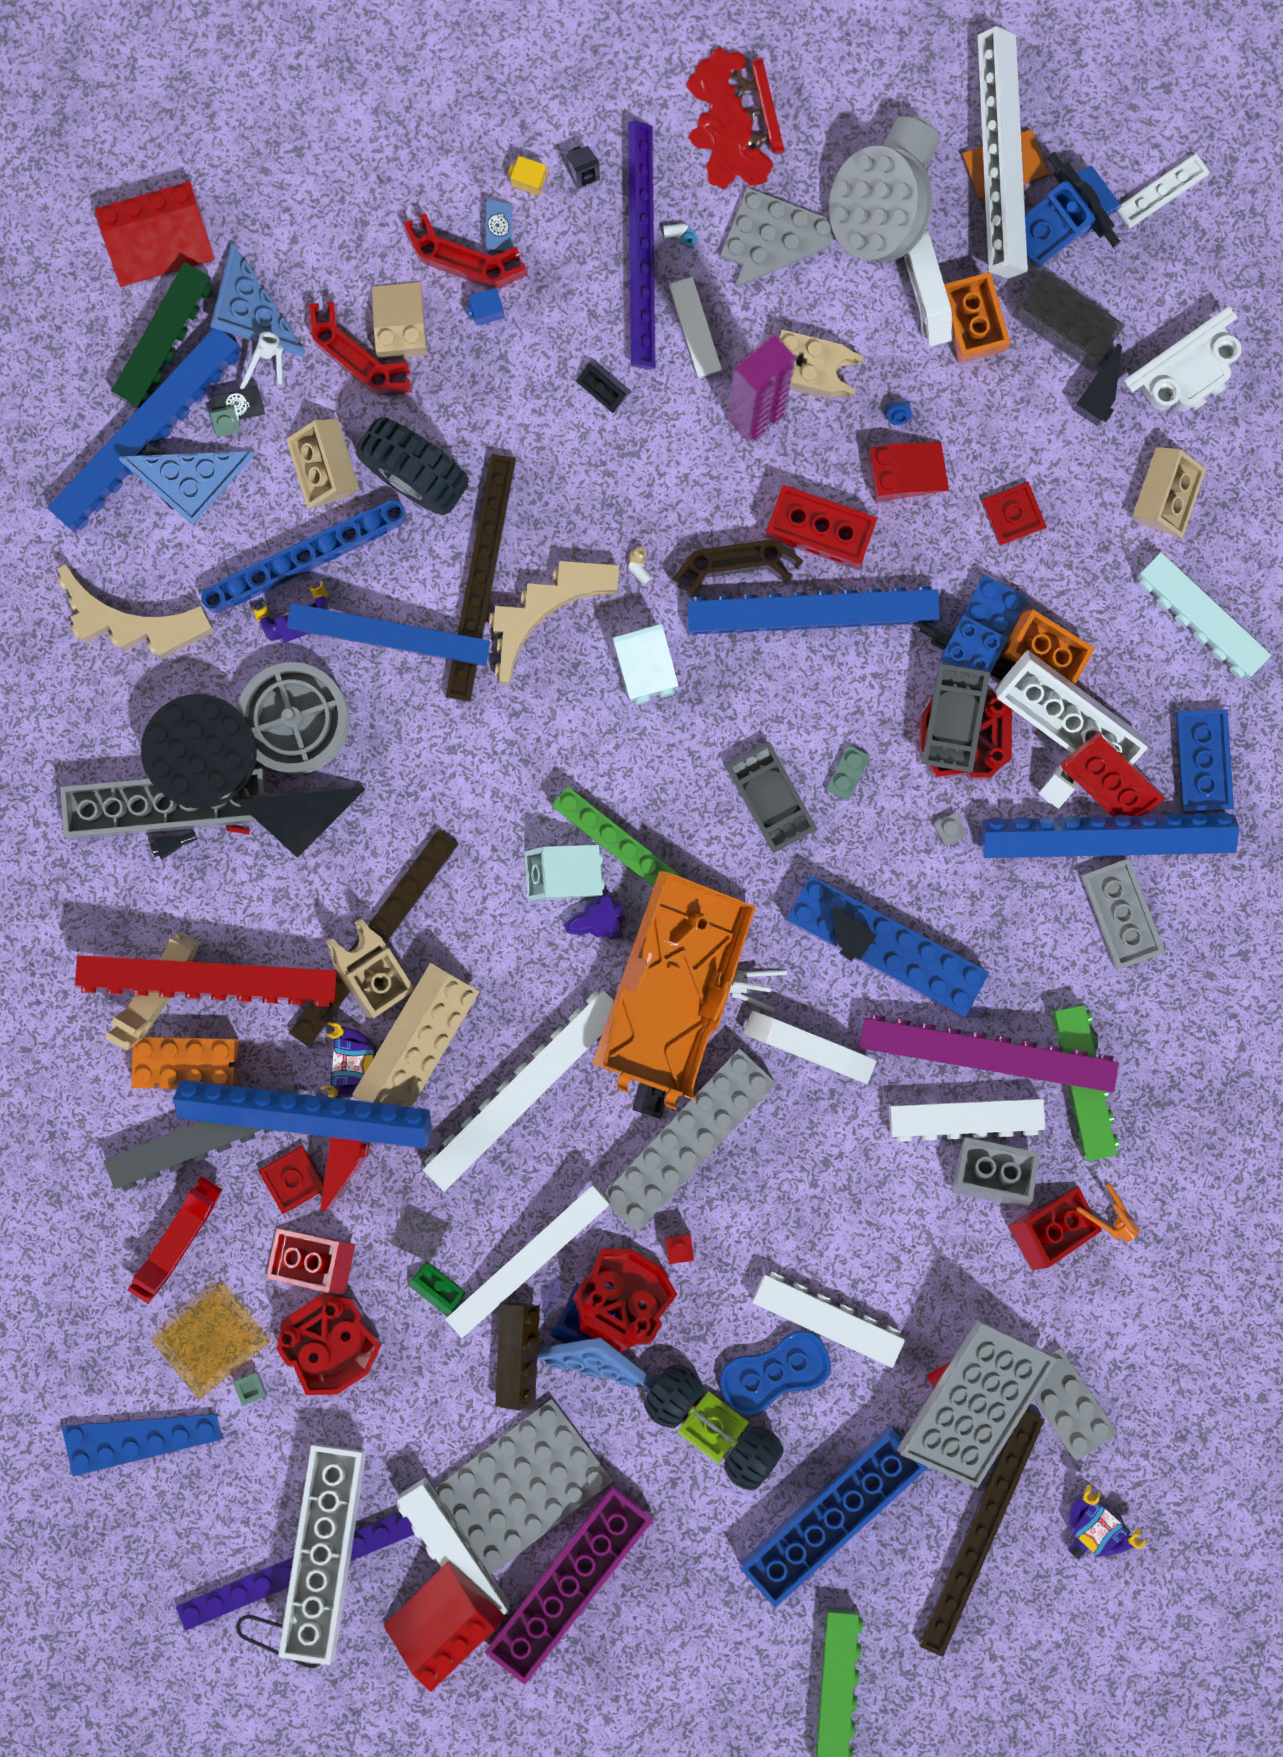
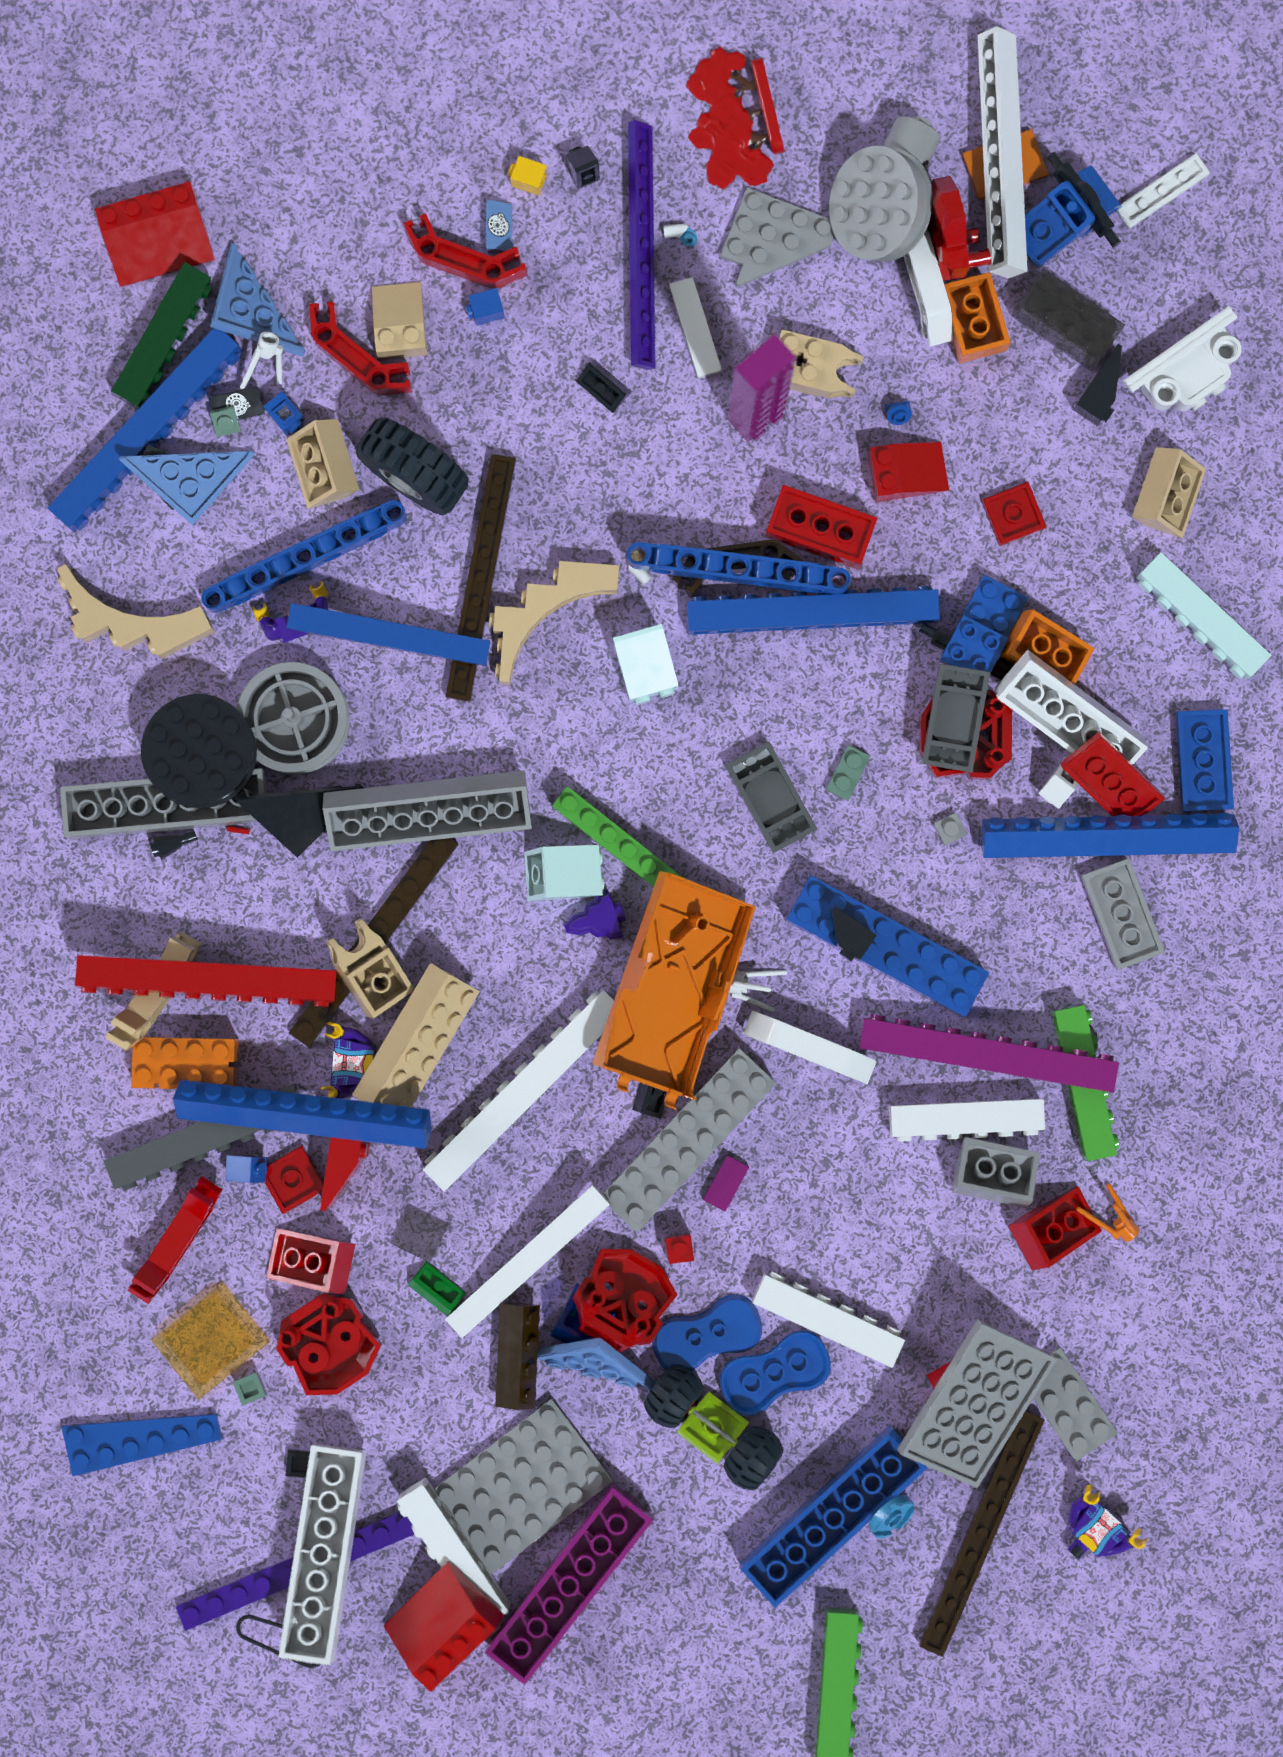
none -> brick [225,1155,267,1183]
none -> blue window [263,391,305,435]
none -> black tile [285,1449,310,1478]
none -> light grey brick [323,770,532,851]
none -> blue beam [627,542,851,594]
none -> blue plate [652,1294,762,1370]
none -> magenta tile [703,1155,749,1212]
none -> dark azure tile [869,1495,915,1539]
none -> red brick [927,176,992,281]

